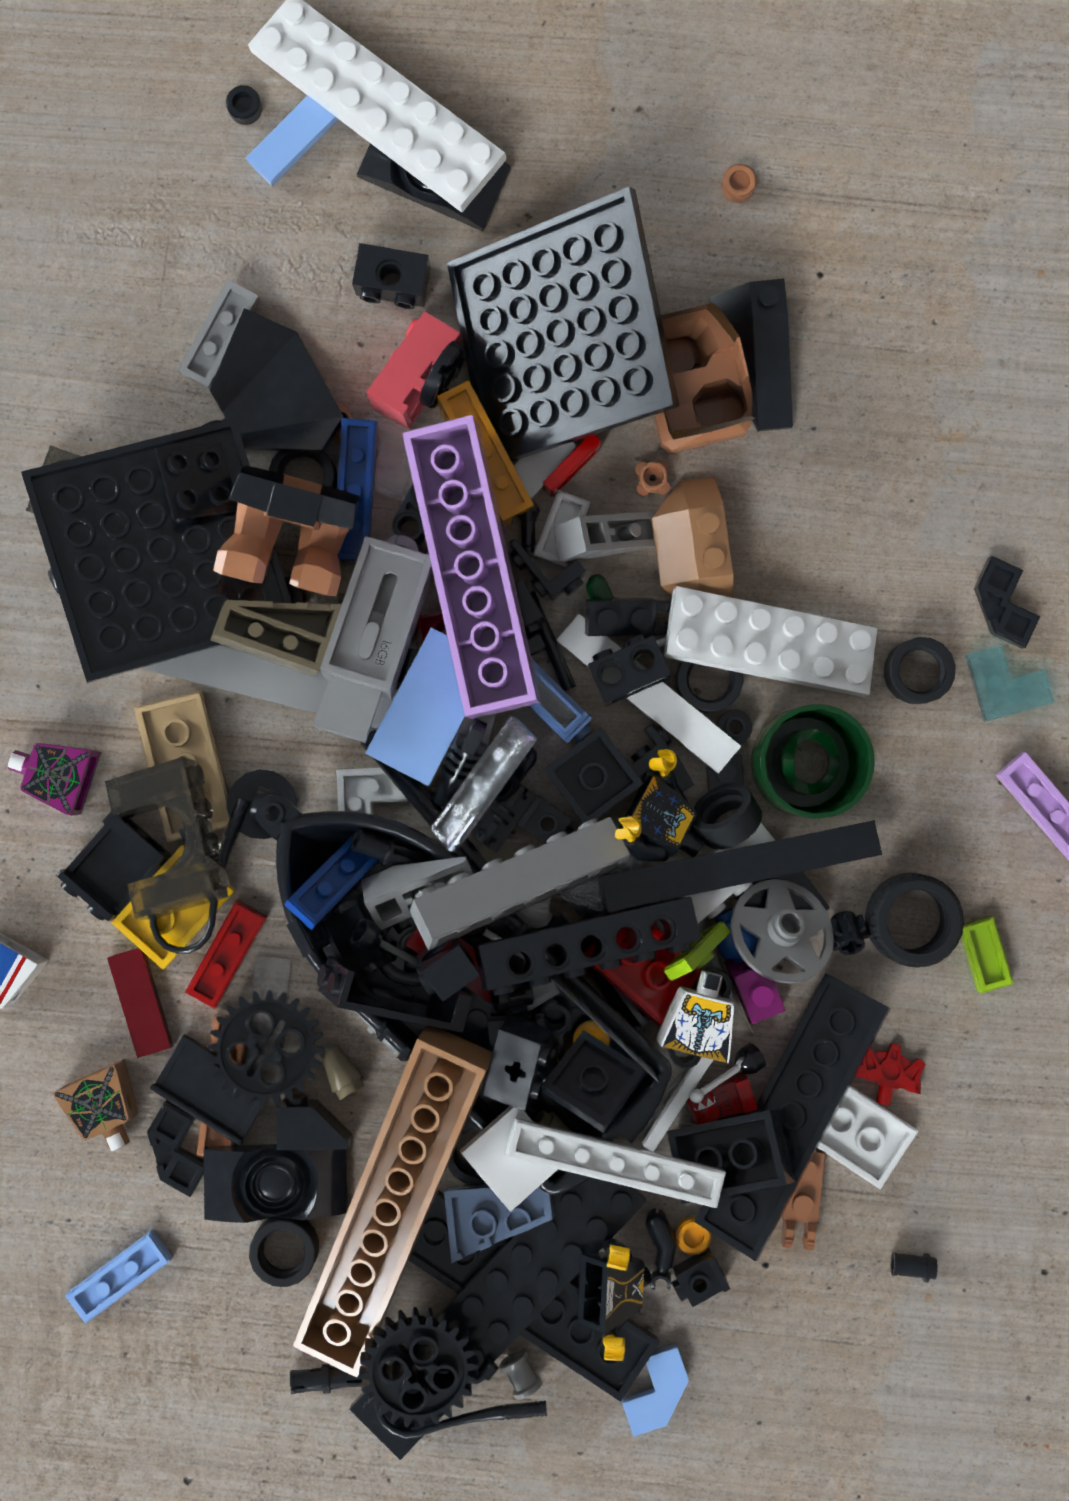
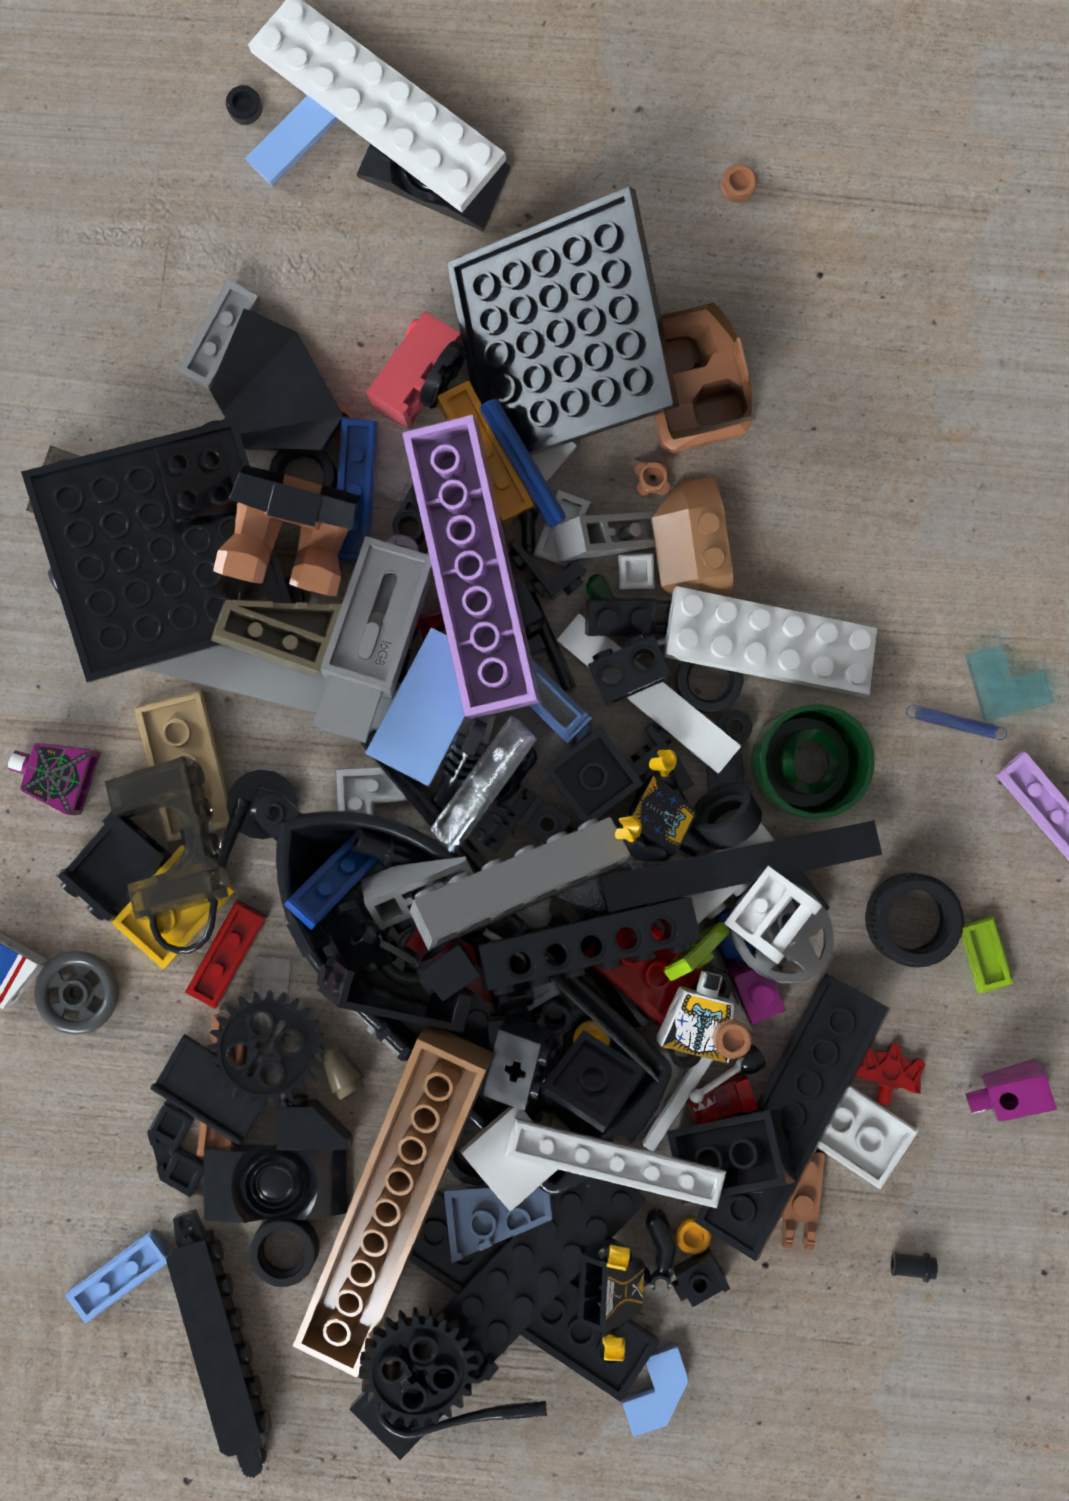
torso [53,1059,138,1151] -> none
dark red tile [107,948,174,1058] -> none
black pin [290,1363,363,1395] -> none
black brick [352,243,431,309] -> none
light grey bush [499,1349,543,1400] -> none
red tile [542,434,601,497] -> none
black wedge [709,278,793,432] -> none
black gear [831,911,872,955] -> none
black tyre [884,637,956,704] -> none
black tile [974,556,1040,649] -> none
none -> dark grey plate [34,951,119,1035]
none -> black hinge [166,1209,272,1478]
none -> blue axle [480,399,566,527]
none -> white tile [618,554,655,591]
none -> nougat tile [712,1019,752,1059]
none -> white plate [724,866,822,964]
none -> blue piece [907,705,1007,740]
none -> magenta torso [965,1059,1057,1121]

